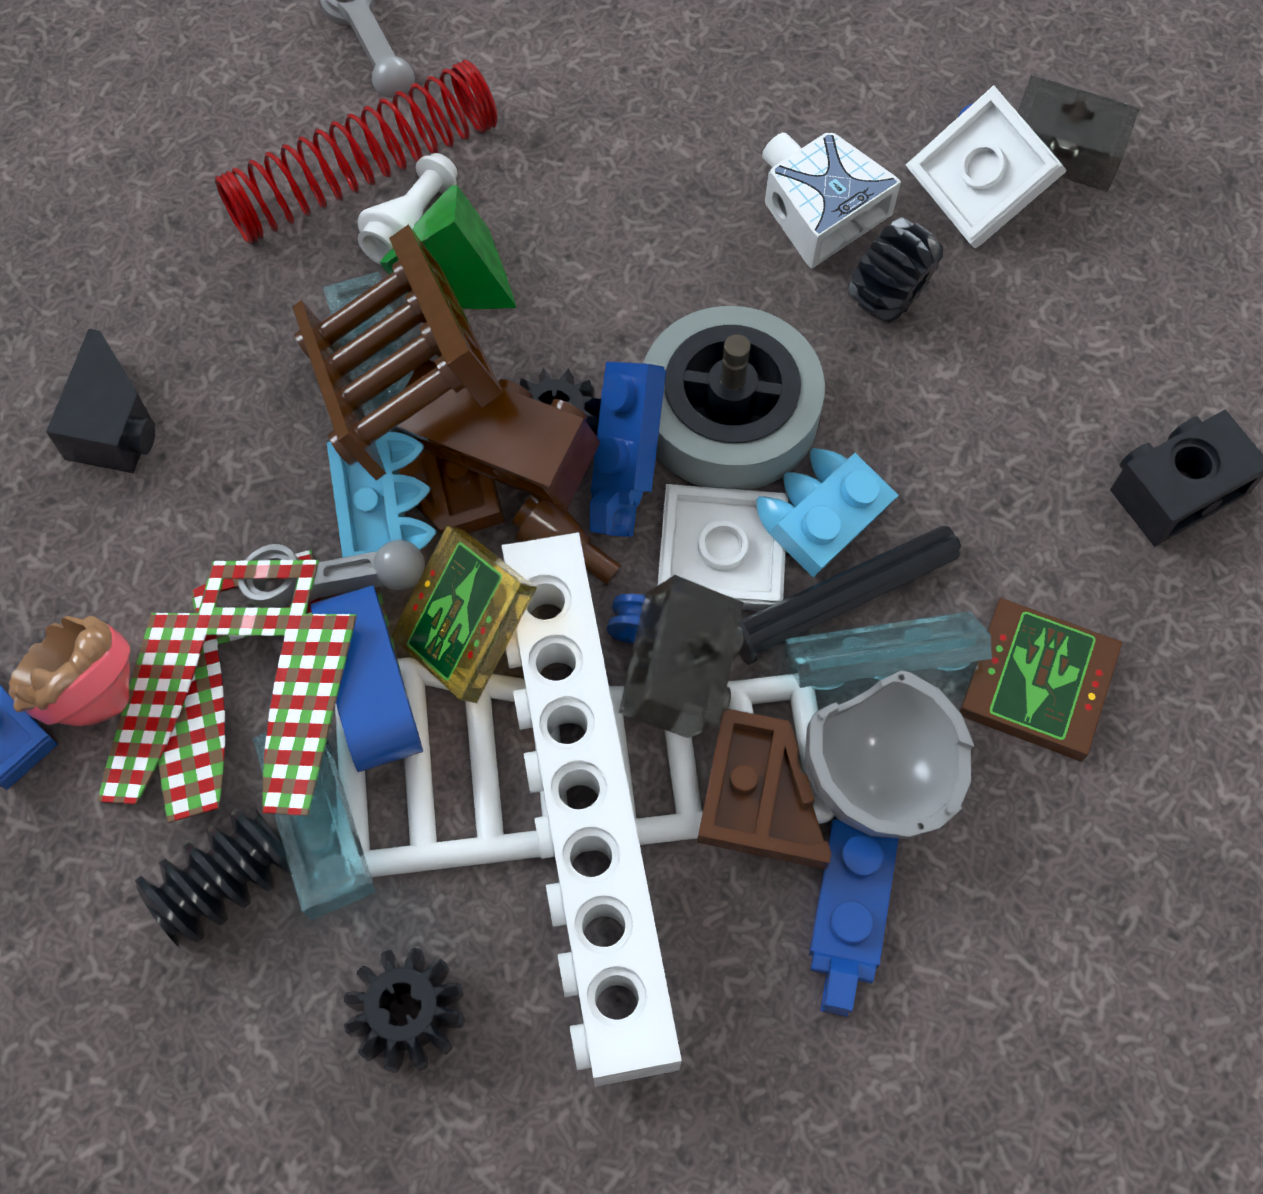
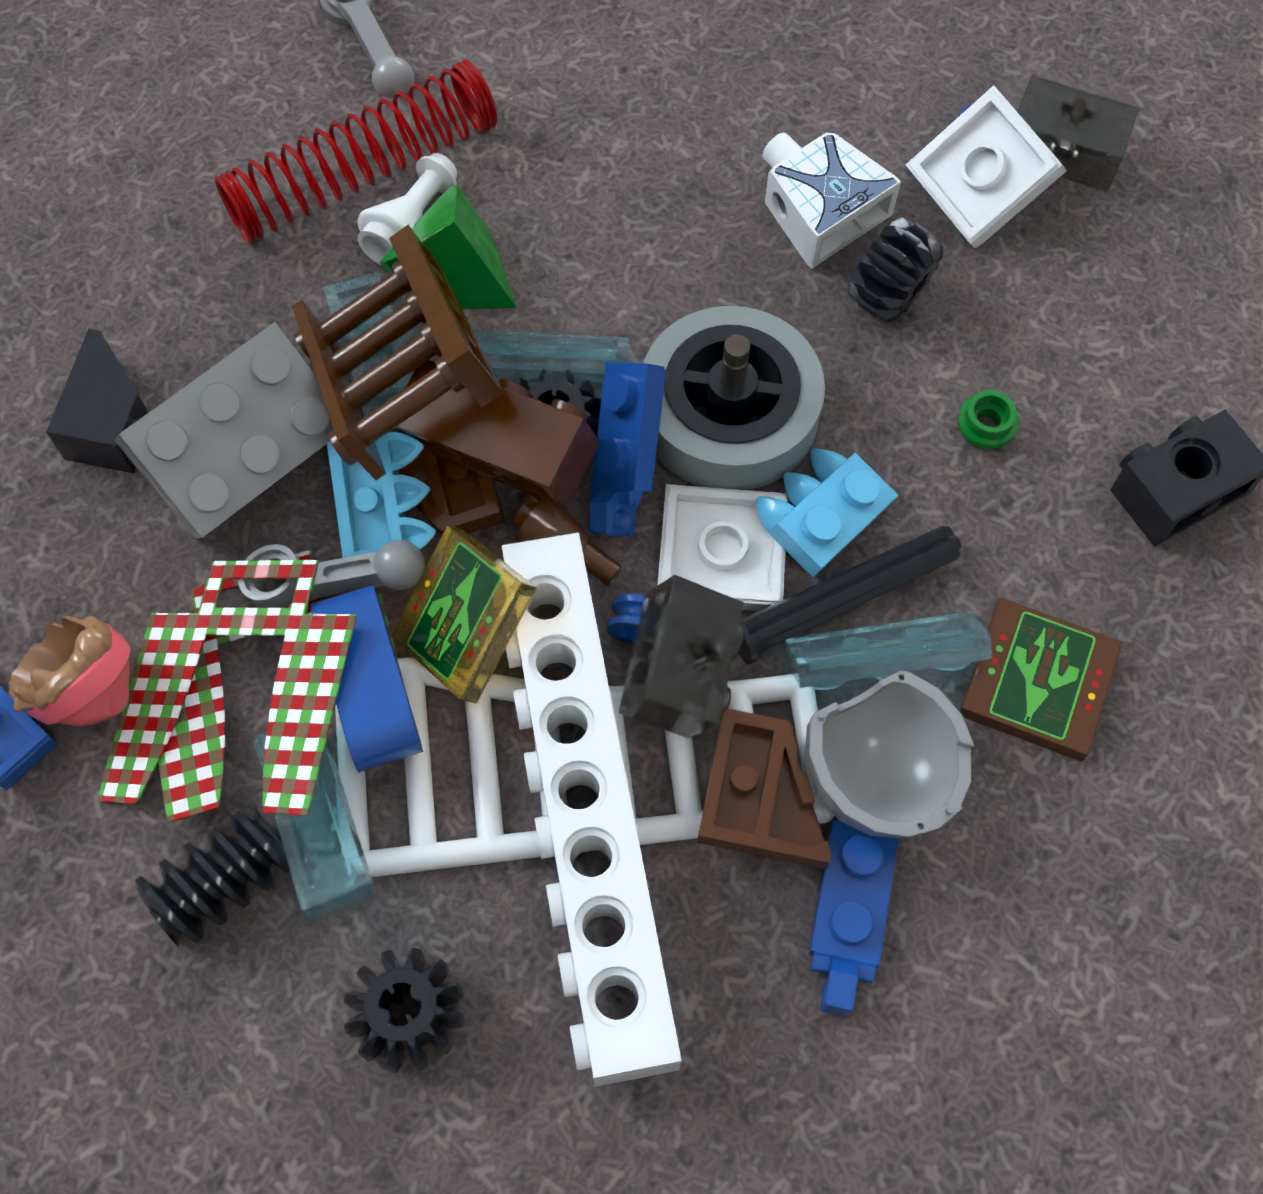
none -> light grey brick [115,322,334,539]
none -> clear light blue plate [473,330,630,382]
none -> green plate [957,390,1019,450]

